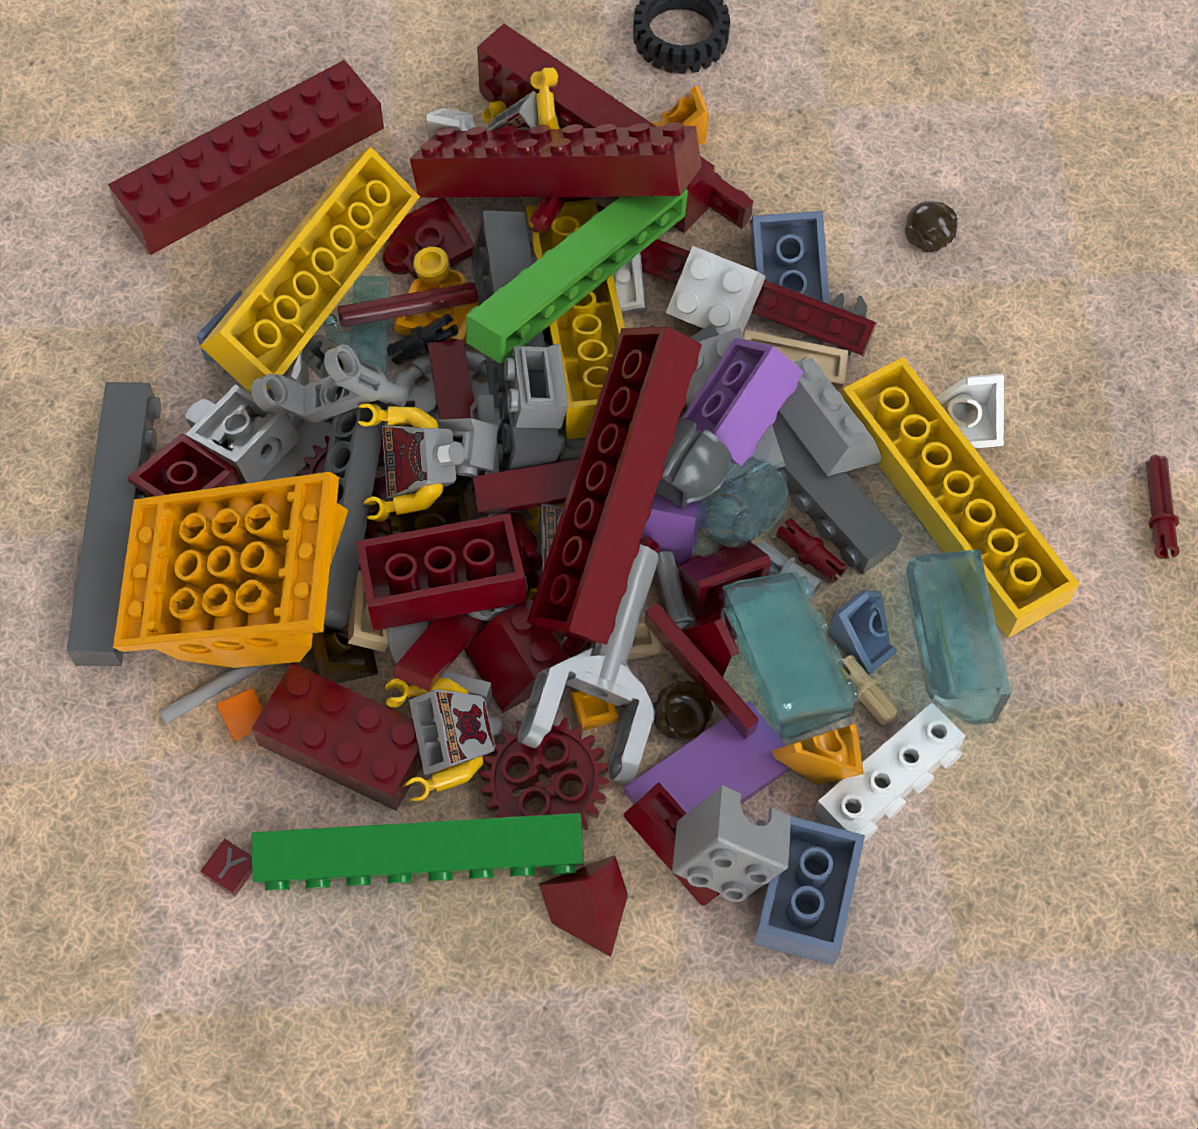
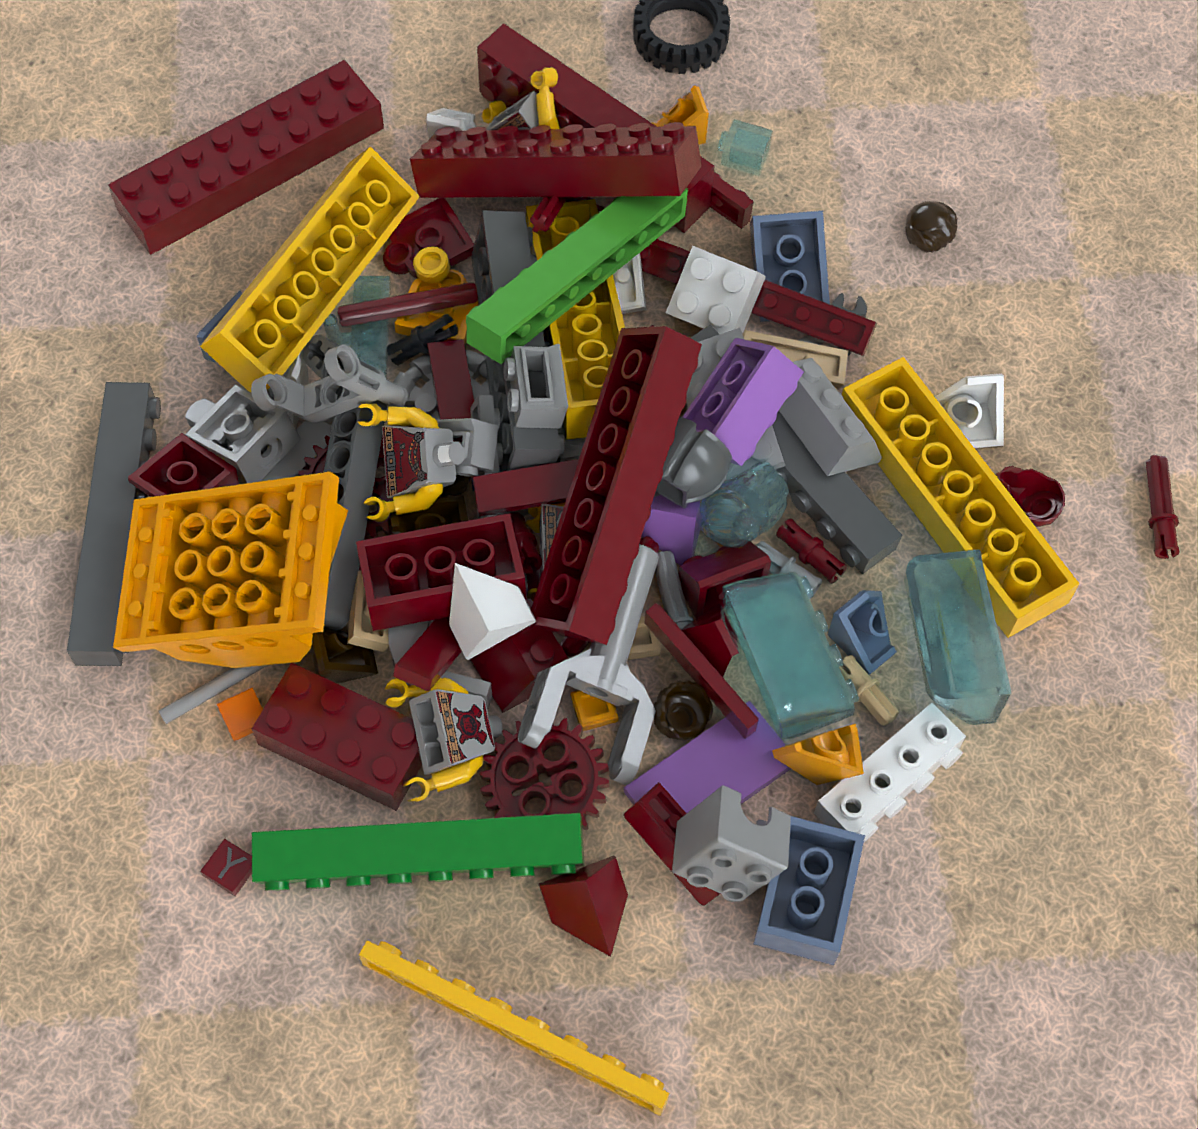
none -> yellow plate [359,940,670,1116]
none -> white slope [449,563,537,660]
none -> clear light blue brick [718,119,773,176]
none -> dark red hair [995,465,1065,527]

